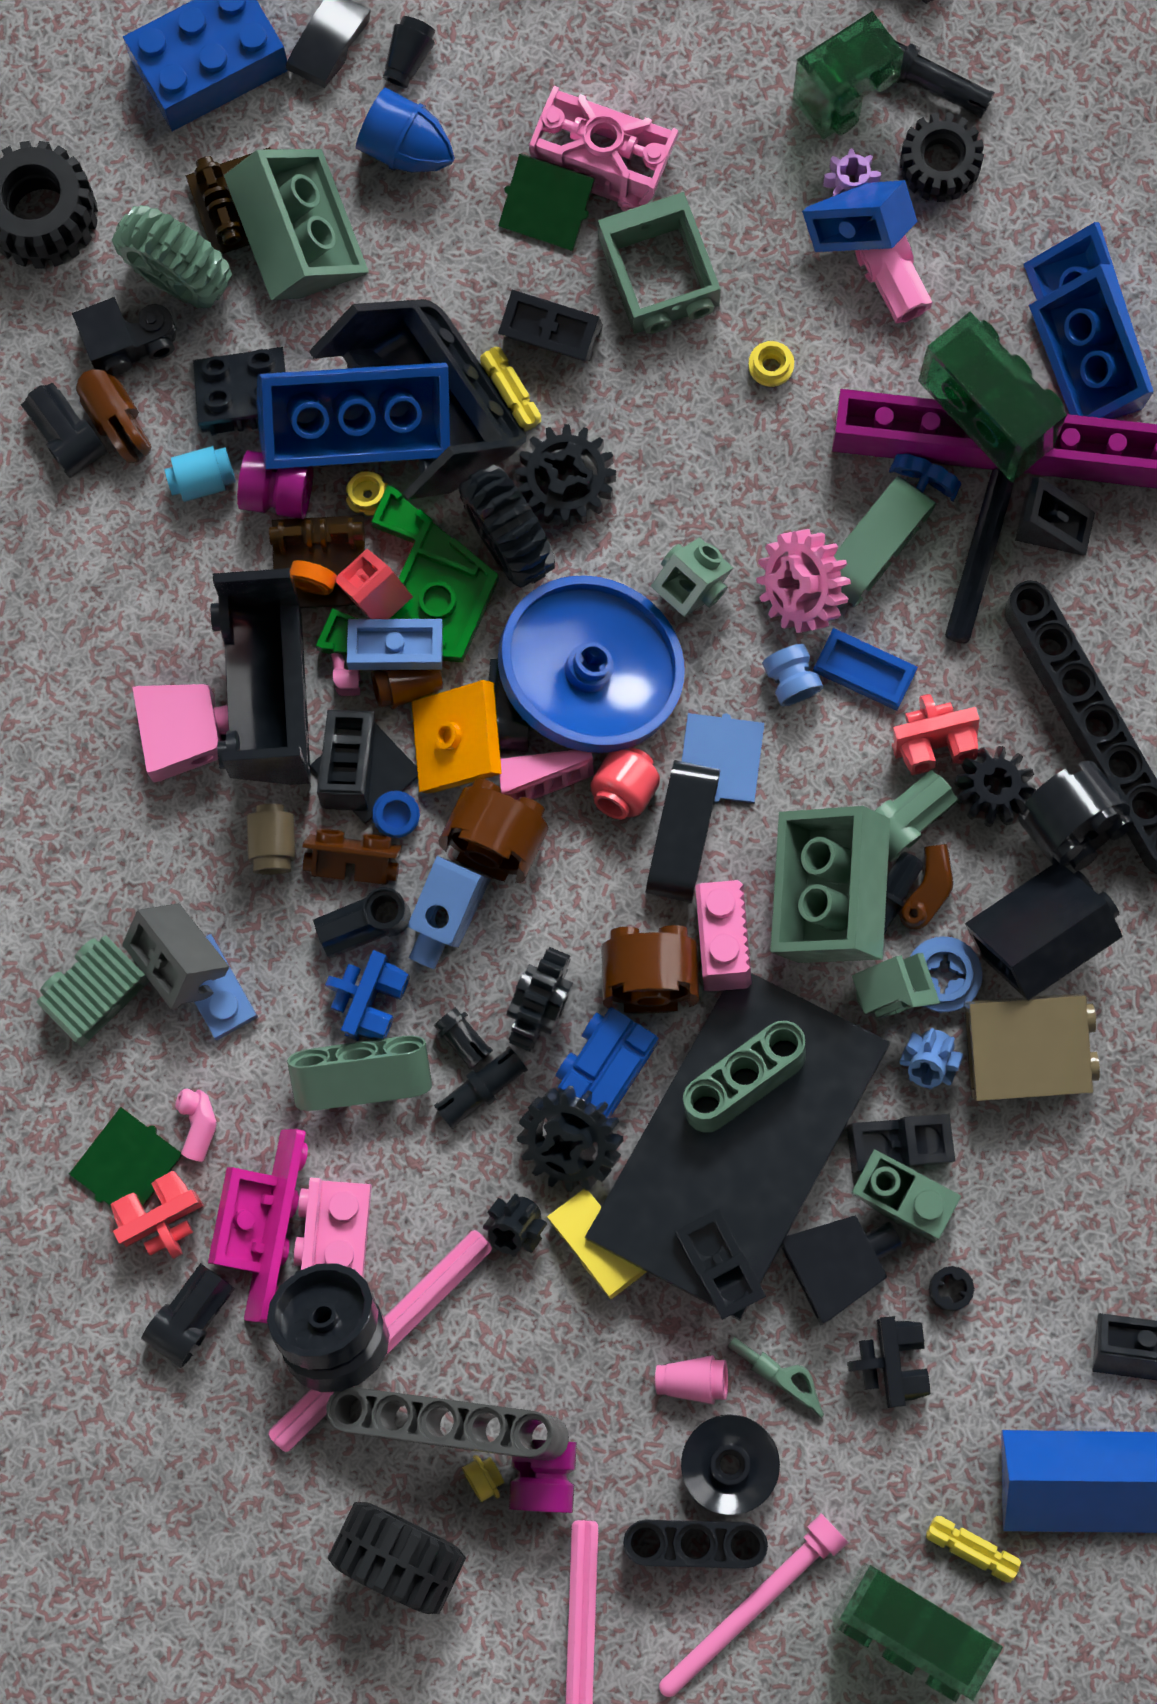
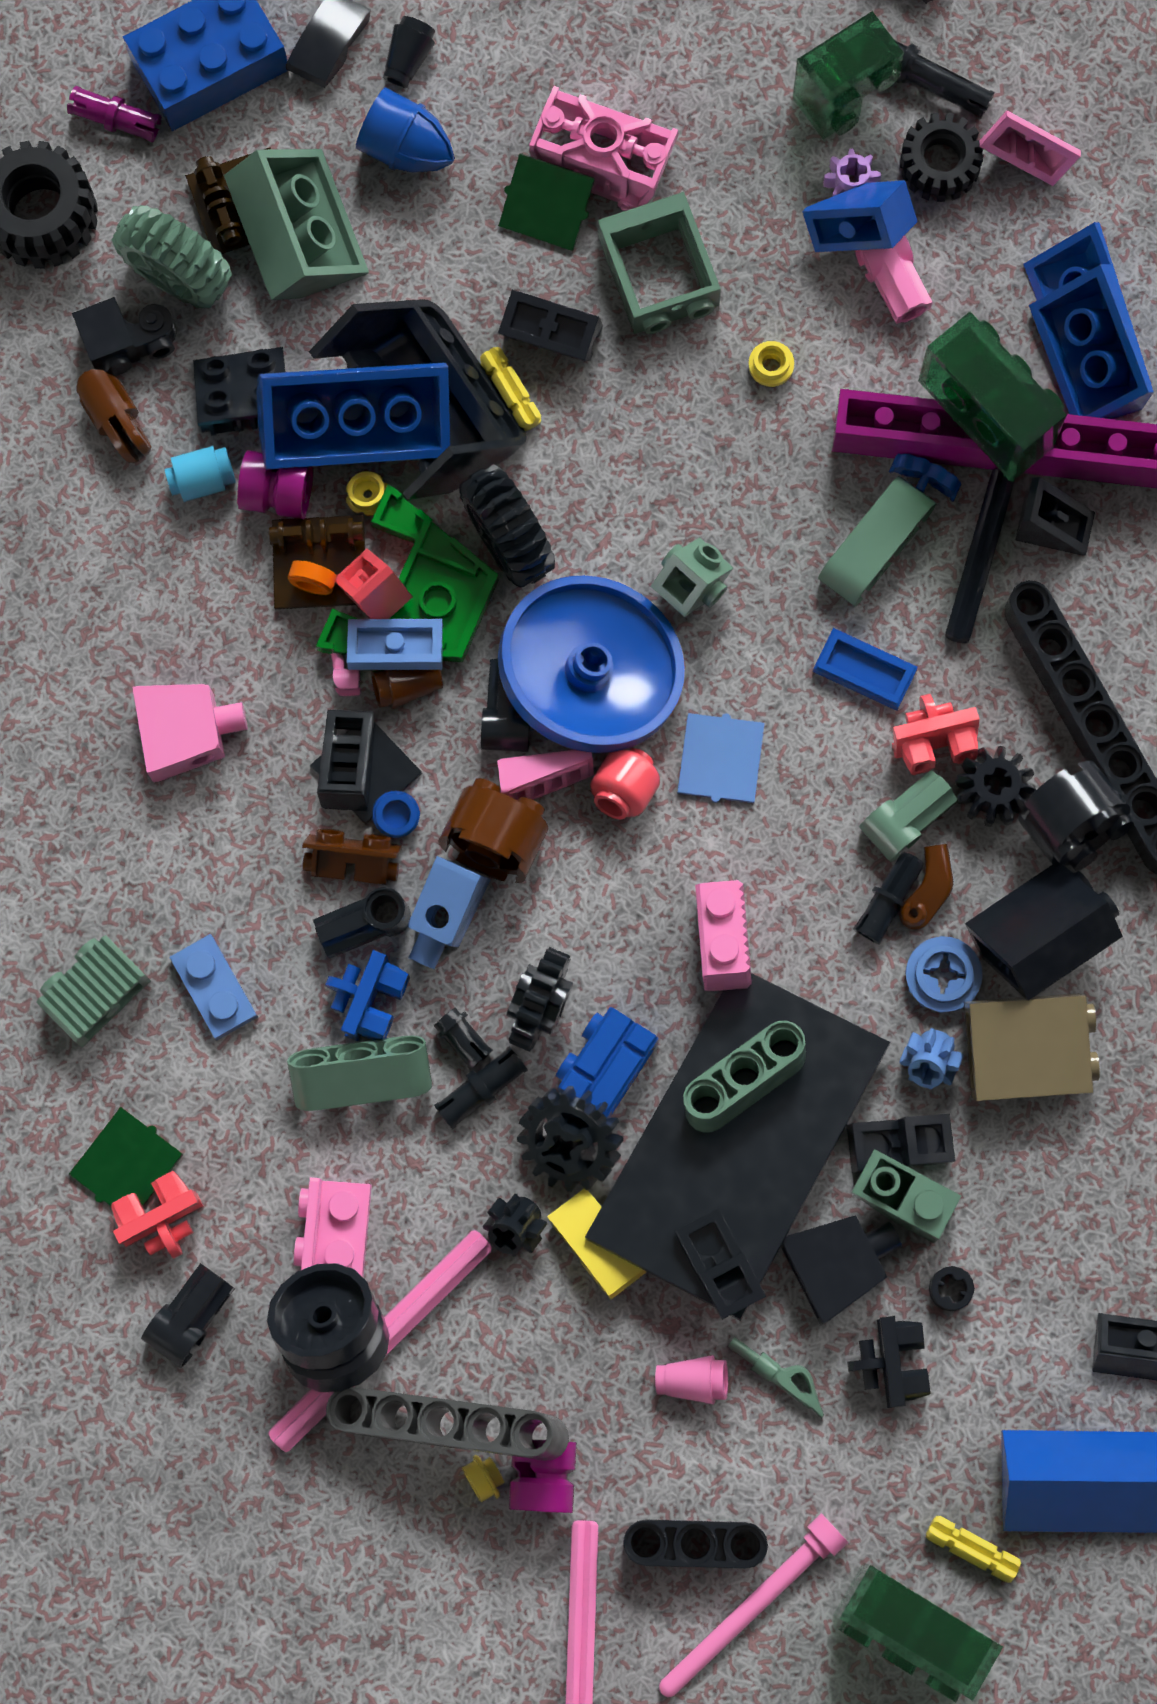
black piece [21,383,108,478] -> none
dark grey hinge [122,903,229,1009] -> none
bright pink arm [175,1089,217,1162] -> none
dark pink bracket [208,1129,308,1323] -> none
black windscreen [210,568,311,785] -> none
dark tan brick [247,803,295,875] -> none
black tyre [327,1502,466,1614] -> none
light orange plate [412,680,502,794] -> none
black gear [516,424,616,527] -> none
reddish brown brick [601,925,699,1014] -> none
black beam [645,760,721,903] -> none
black dish [681,1414,780,1515] -> none
bright pink gear [756,529,851,633] -> none
medium blue wheel [762,644,823,707] -> none
sand green brick [770,806,890,963] -> none
sand green window [852,953,940,1018] -> none
none -> magenta pin [67,86,162,143]
none -> bright pink slope [979,111,1081,186]

